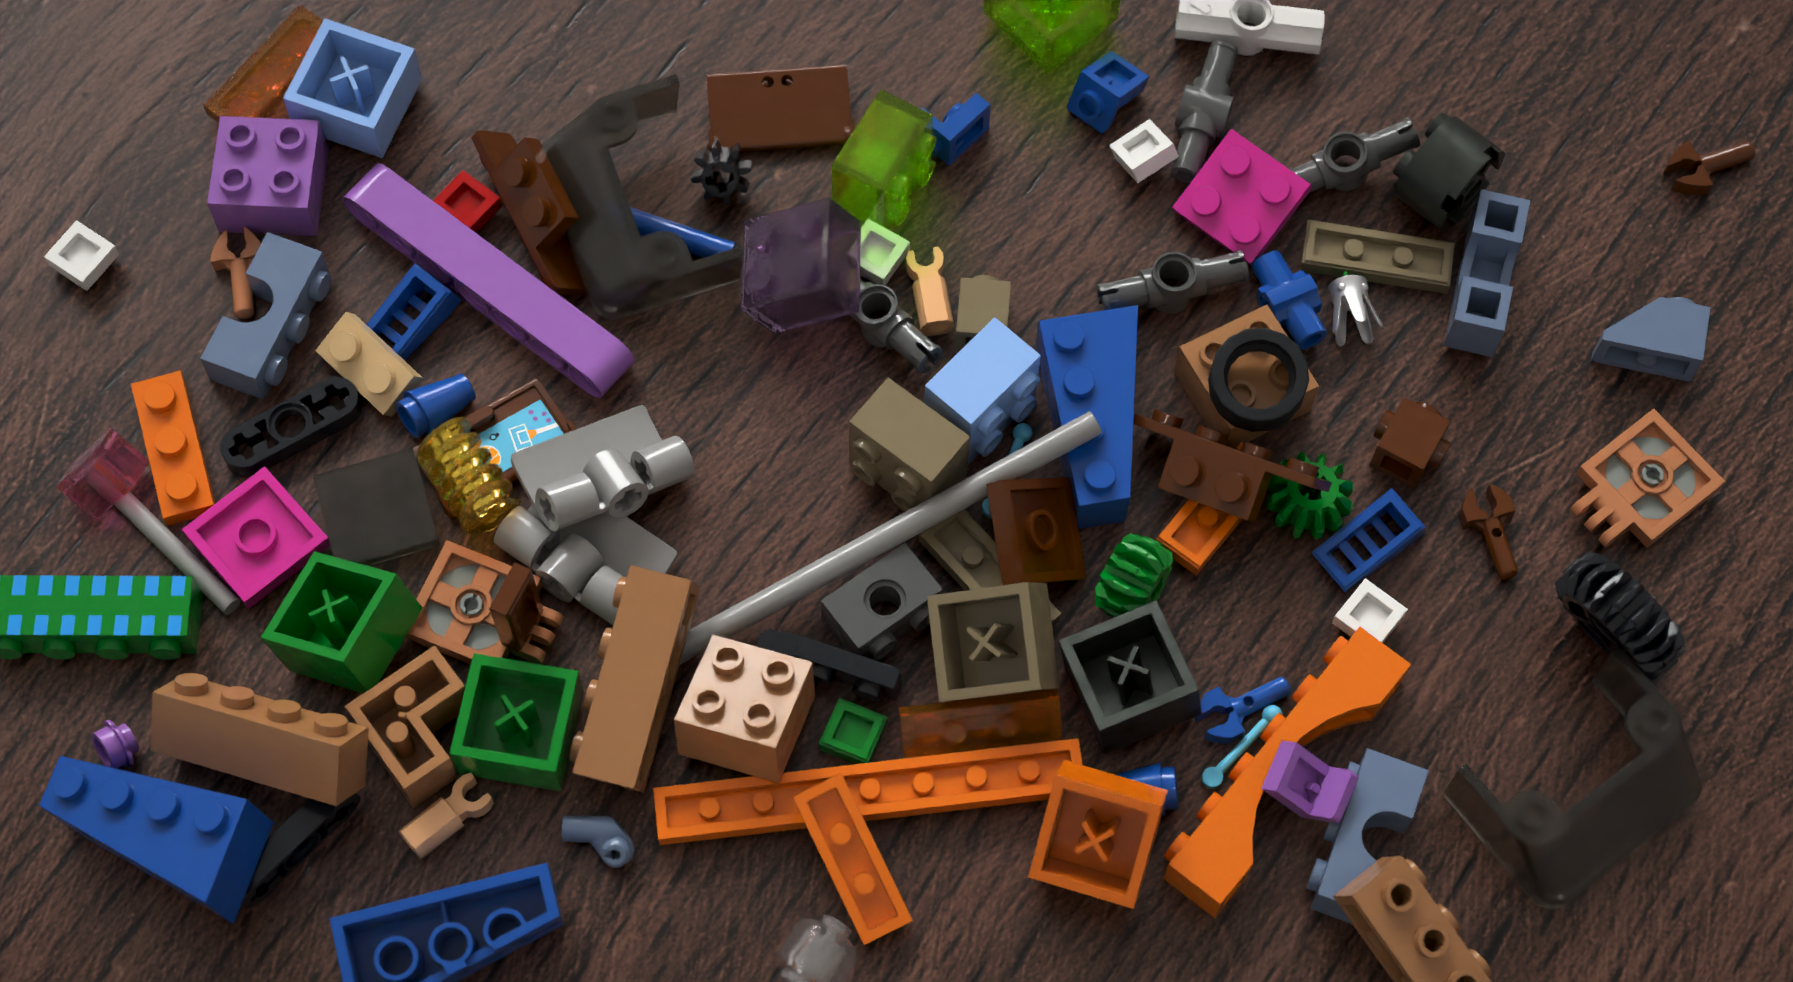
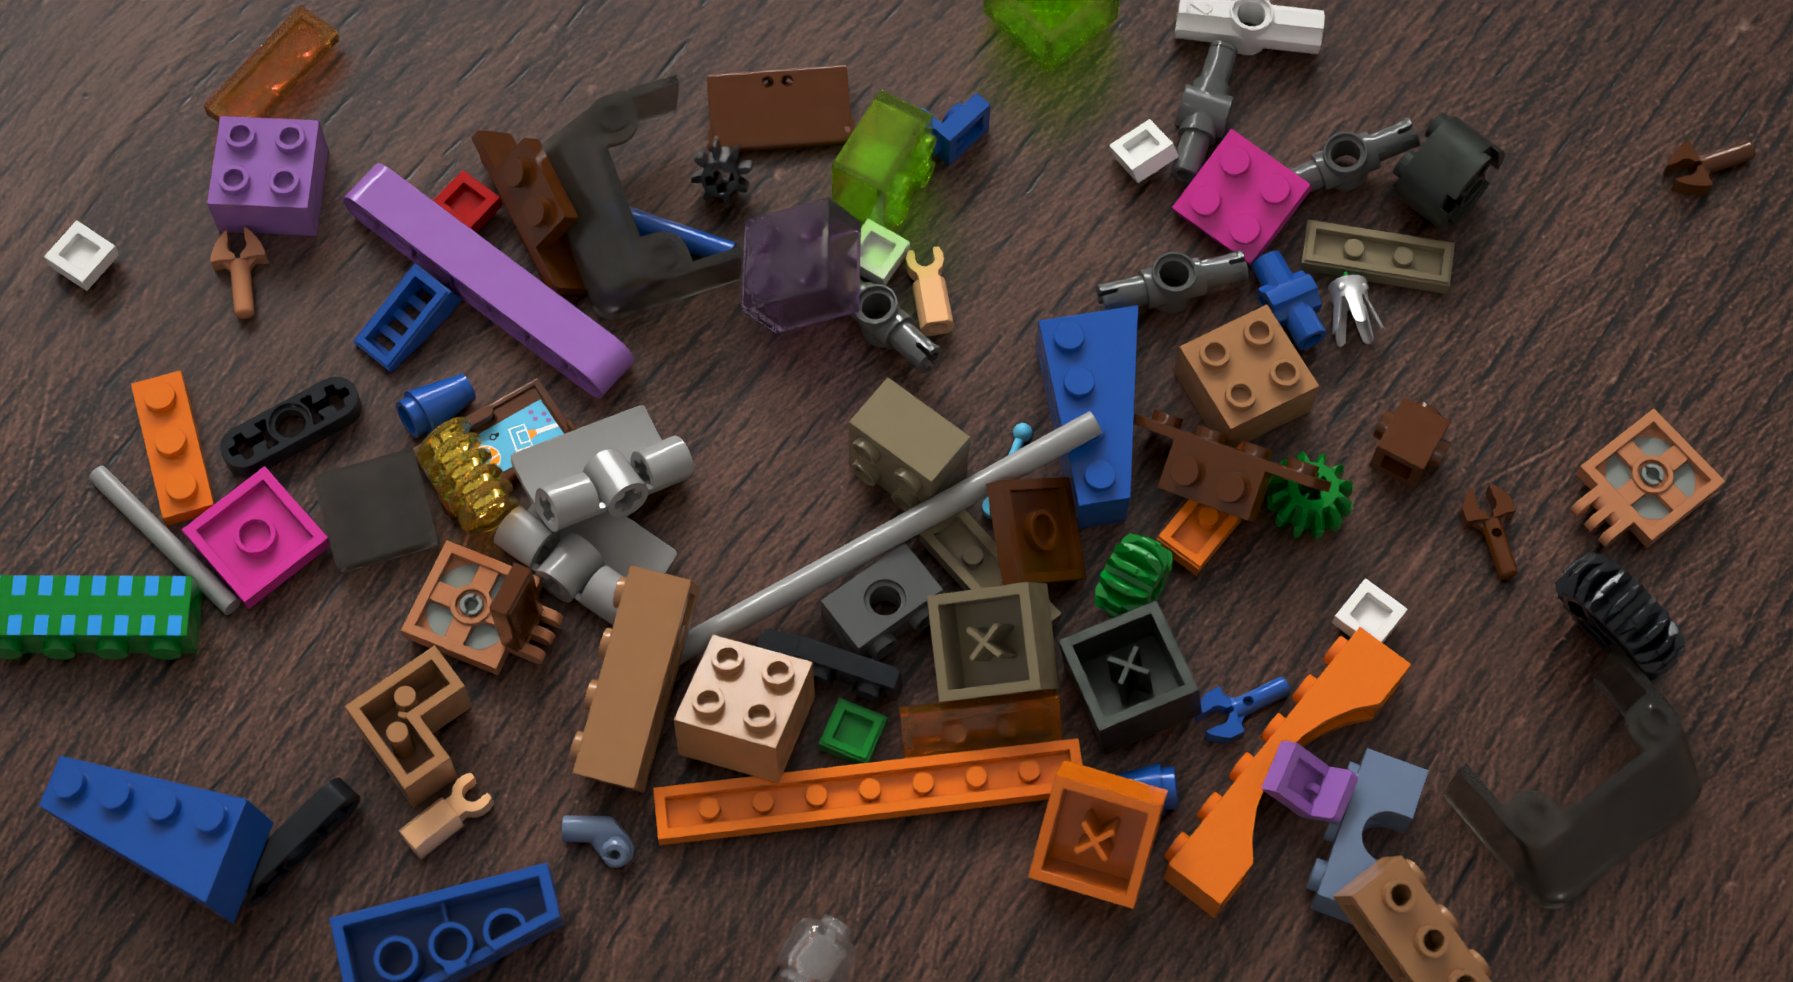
clear pink panel [56,427,149,520] -> none
medium lavender plate [91,720,139,769] -> none
medium nougat brick [151,673,369,806] -> none
sand blue arch [200,232,331,400] -> none
green brick [261,551,423,693] -> none
light blue brick [283,19,422,158] -> none
tan plate [315,312,423,417] -> none
green brick [449,653,584,792] -> none
orange plate [792,773,913,945] -> none
light blue brick [924,317,1041,465] -> none
dark tan brick [955,275,1011,354] -> none
blue bracket [1067,50,1149,133] -> none
medium azure hinge [1201,705,1283,790] -> none
black tyre [1208,328,1309,432] -> none
blue slope [1311,488,1425,593] -> none
sand blue arch [1443,189,1530,357] -> none
sand blue slope [1591,297,1711,382] -> none

